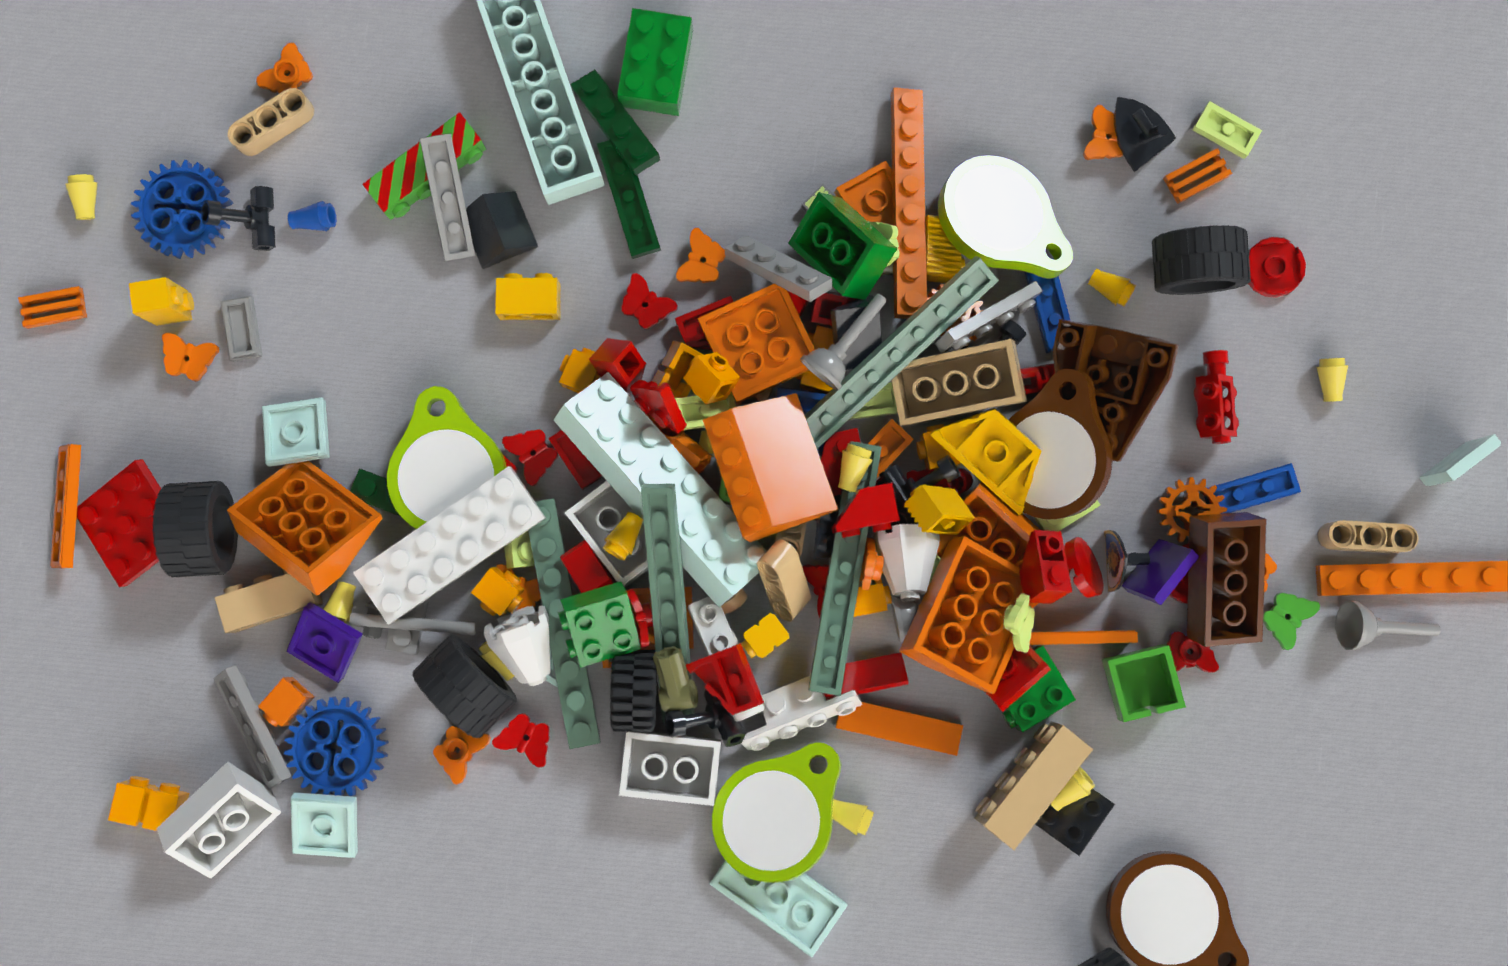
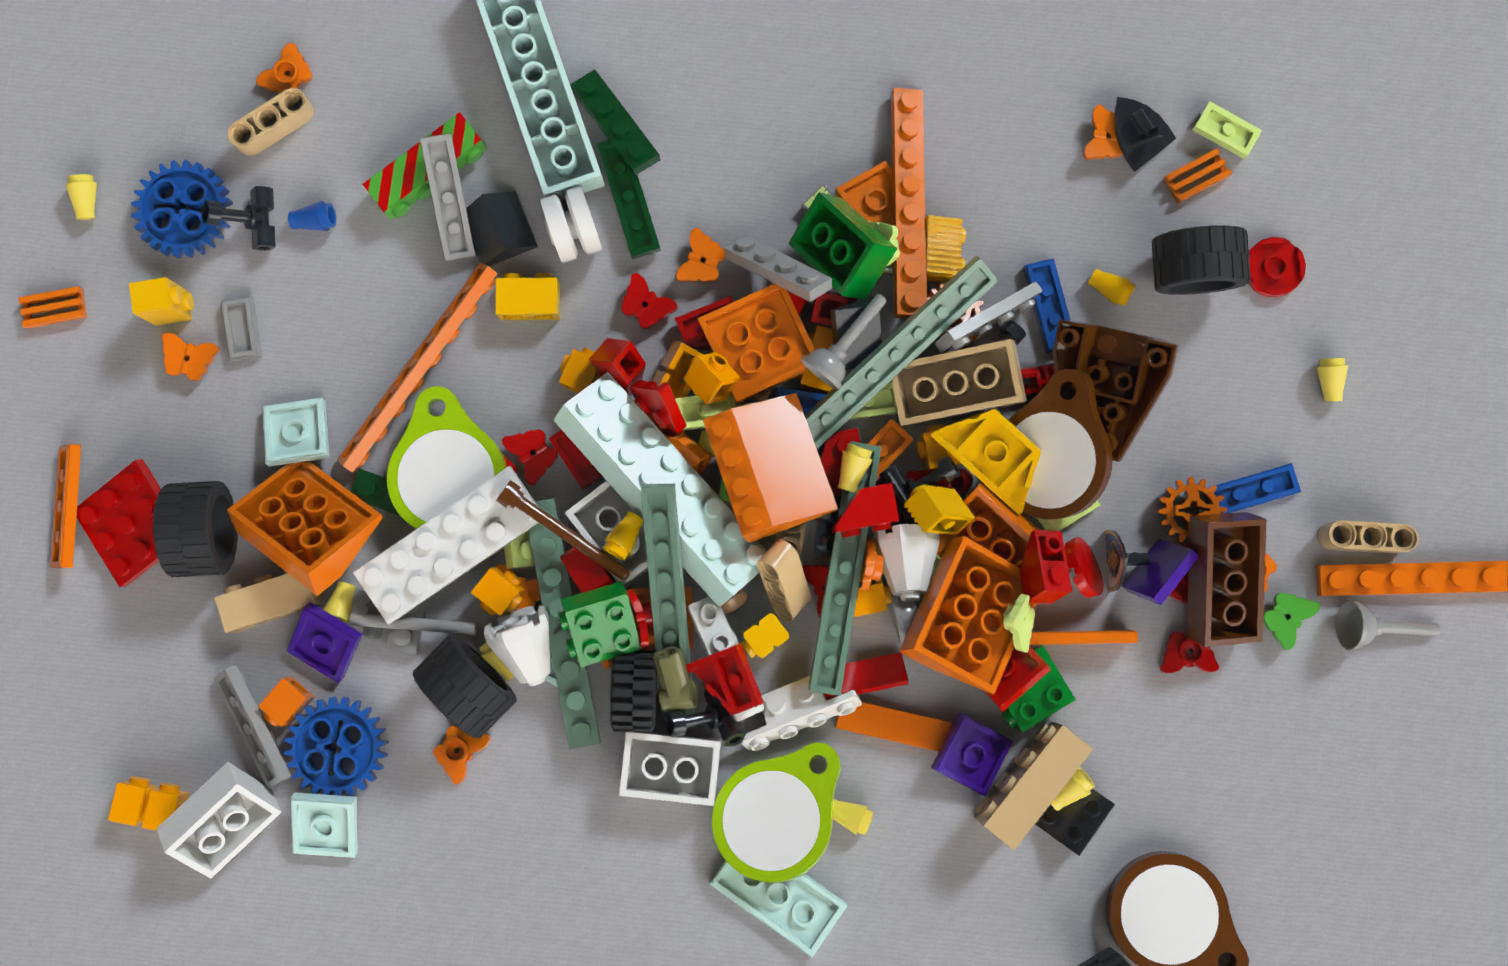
red animal [492,713,550,768] -> none
green brick [617,8,693,116] -> none
piece [938,156,1073,279] -> none
bright green piece [1102,644,1186,722] -> none
red brick [1194,350,1239,444] -> none
light aqua tile [1419,434,1502,486] -> none
none -> orange plate [337,263,497,473]
none -> reddish brown piece [496,480,630,580]
none -> white wheel [540,186,603,264]
none -> dark purple tile [931,712,1013,796]

